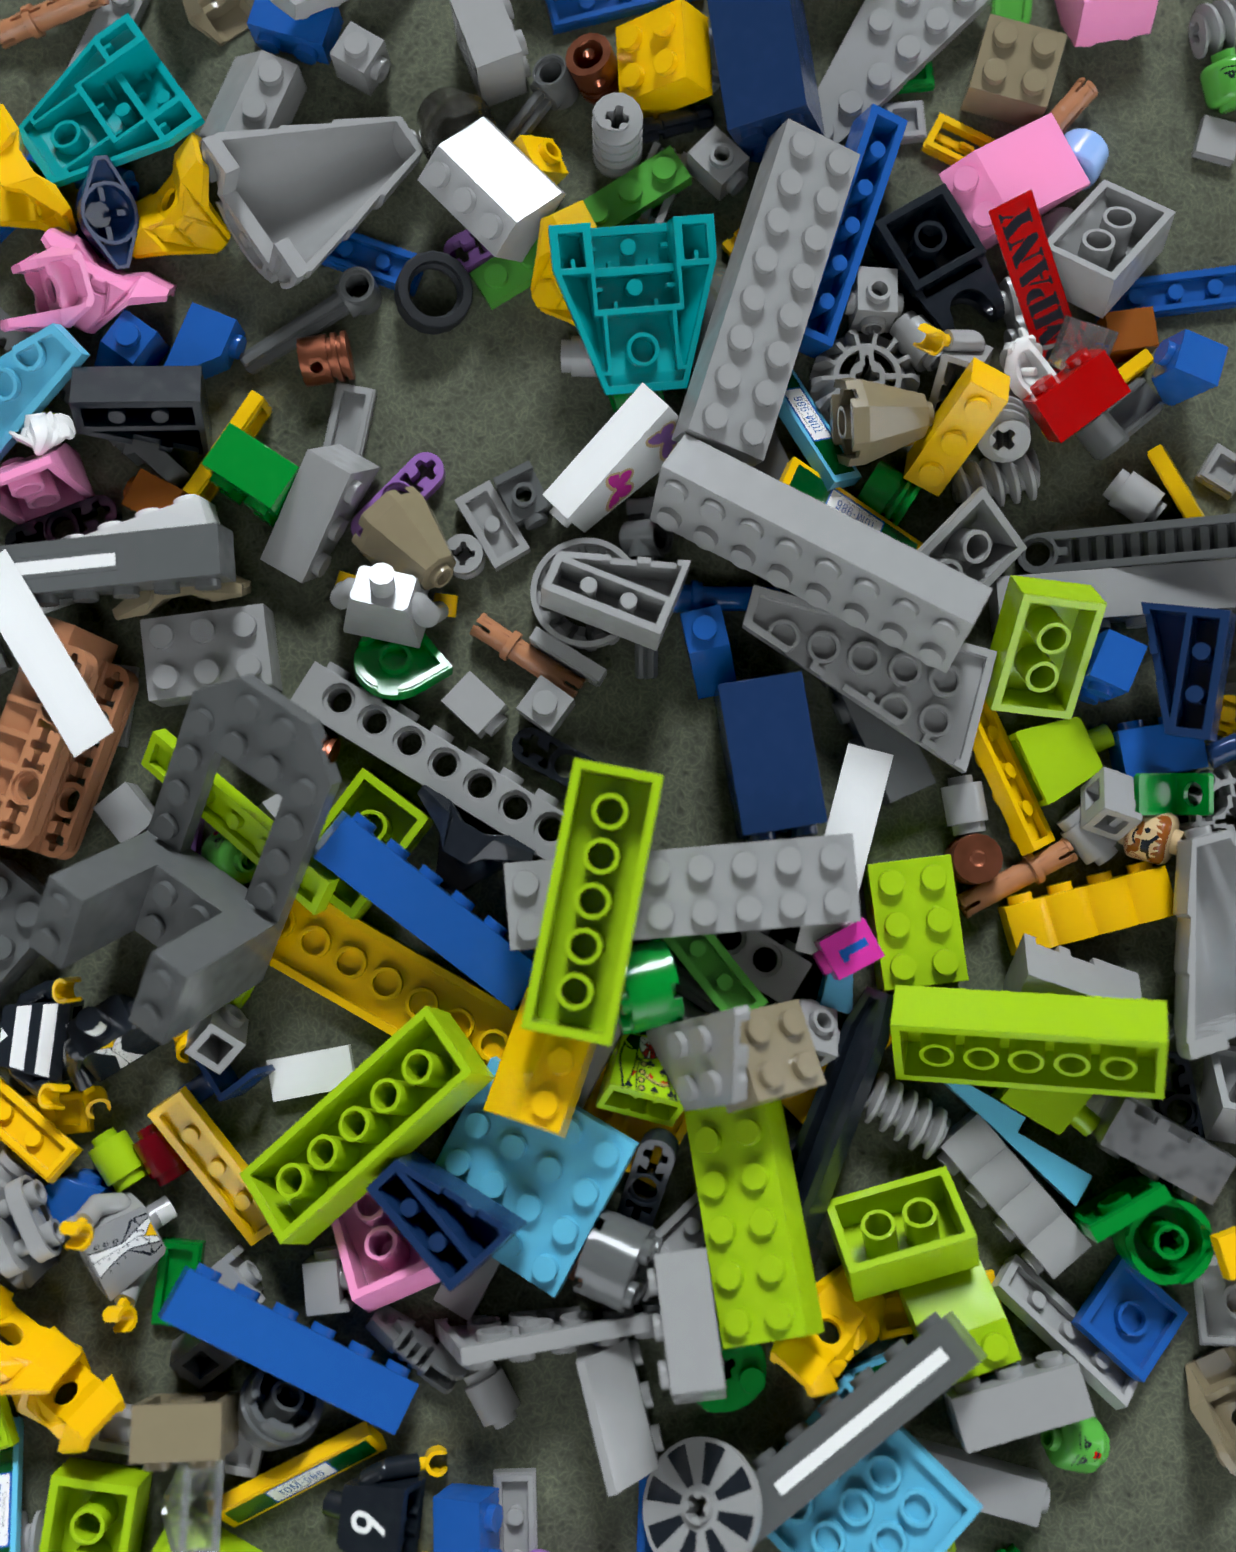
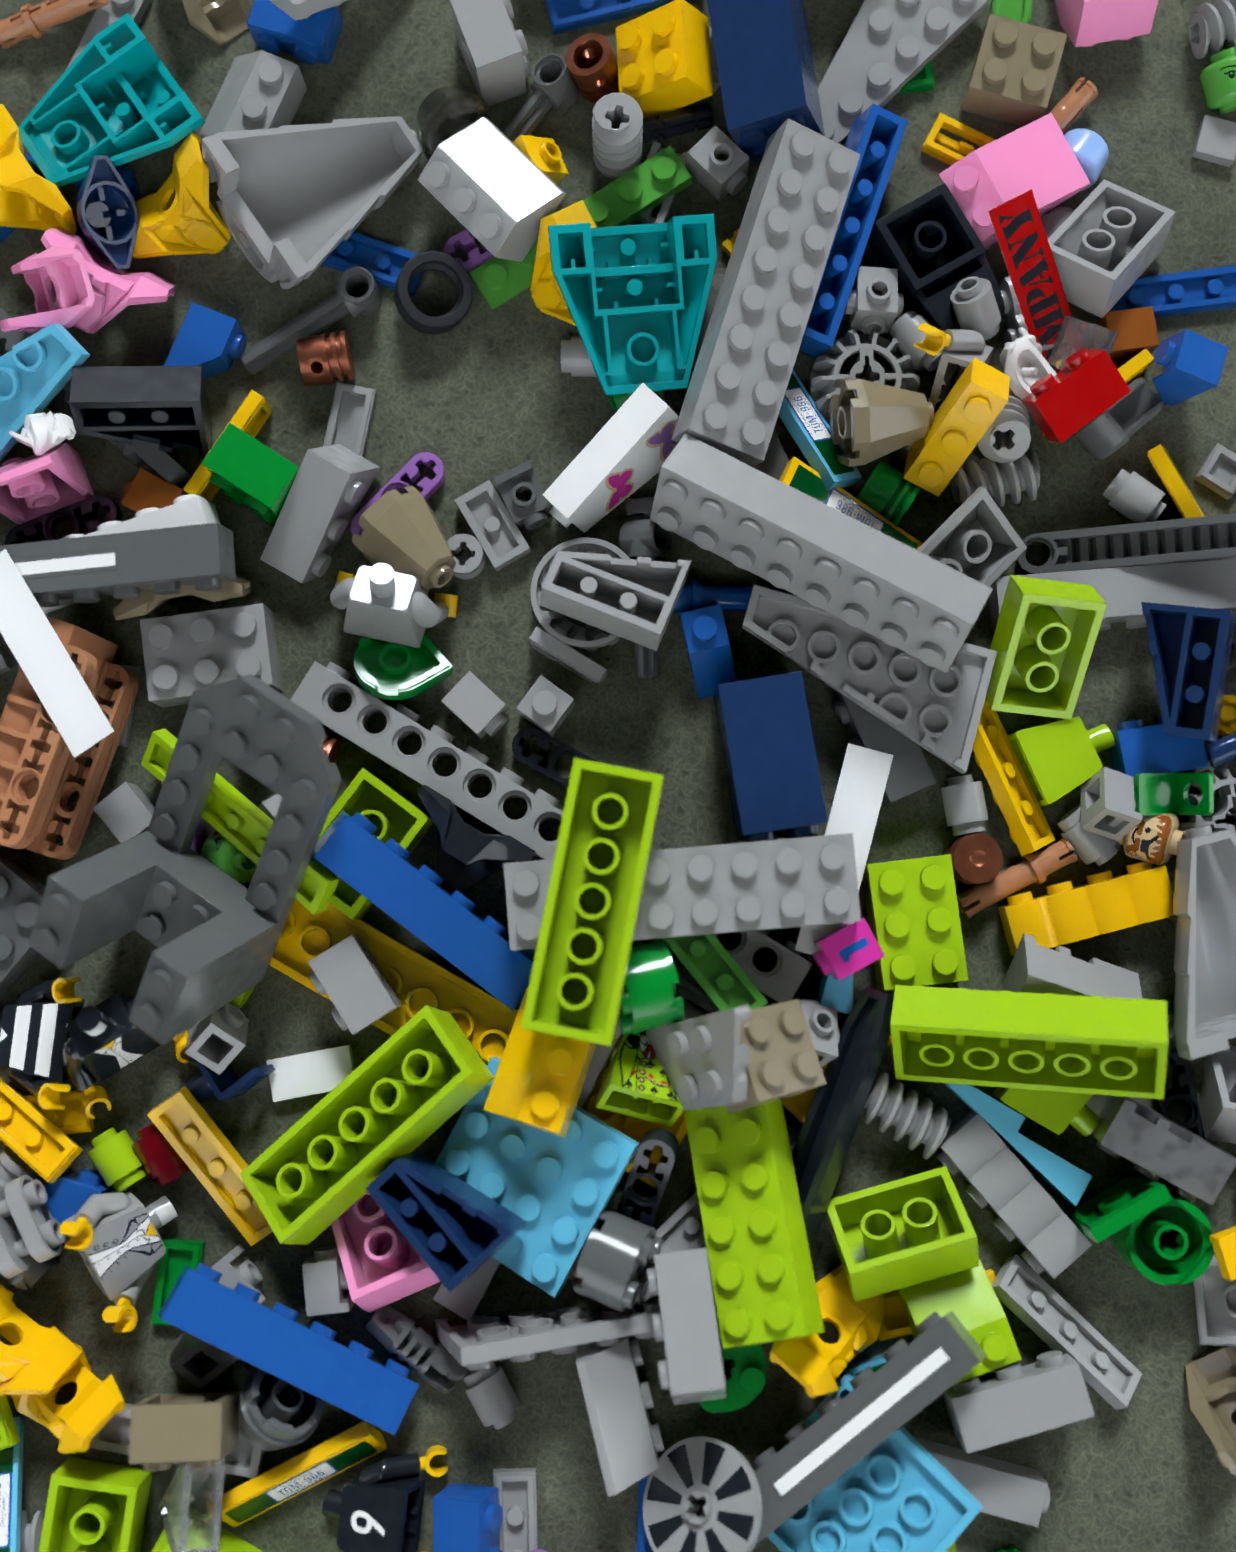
blue slope [94,309,170,366] -> none
light grey brick [329,21,391,96] -> none
nougat pin [470,613,586,698] -> none
light grey tile [883,100,927,145] -> none
bright green head [1040,1417,1110,1474] -> none
blue tile [1071,1255,1188,1383] -> none
blue brick [1078,629,1148,705] -> none
none -> light grey brick [308,934,402,1035]
none -> light grey brick [950,276,1001,340]

